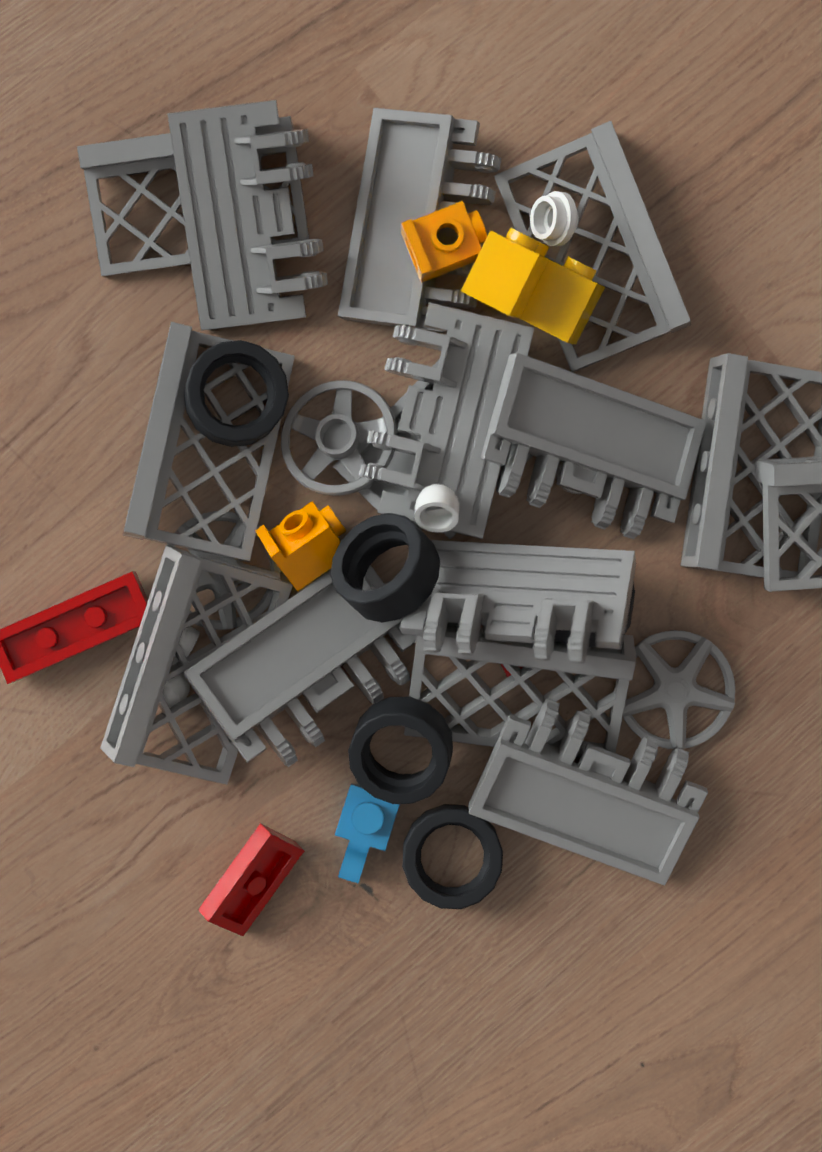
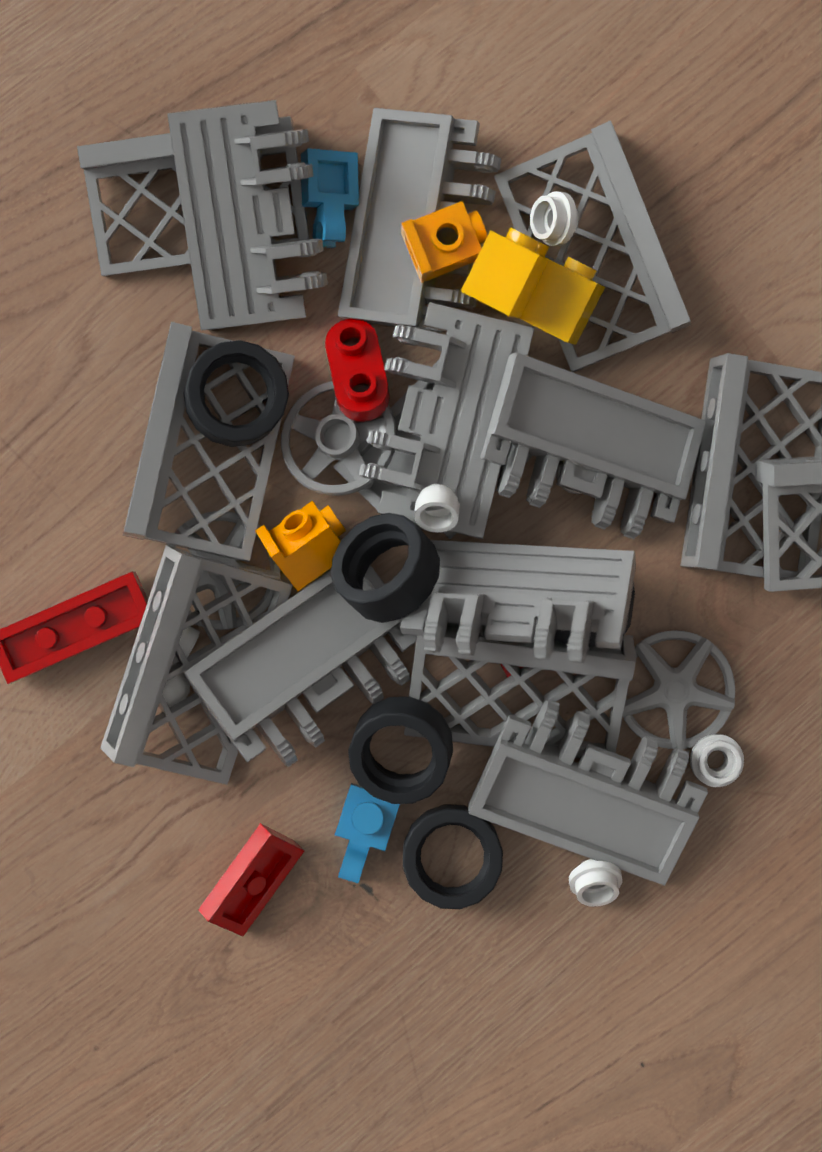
none -> dark azure plate [301,148,359,248]
none -> red plate [325,319,390,422]
none -> white plate [569,859,622,907]
none -> white plate [690,734,744,787]

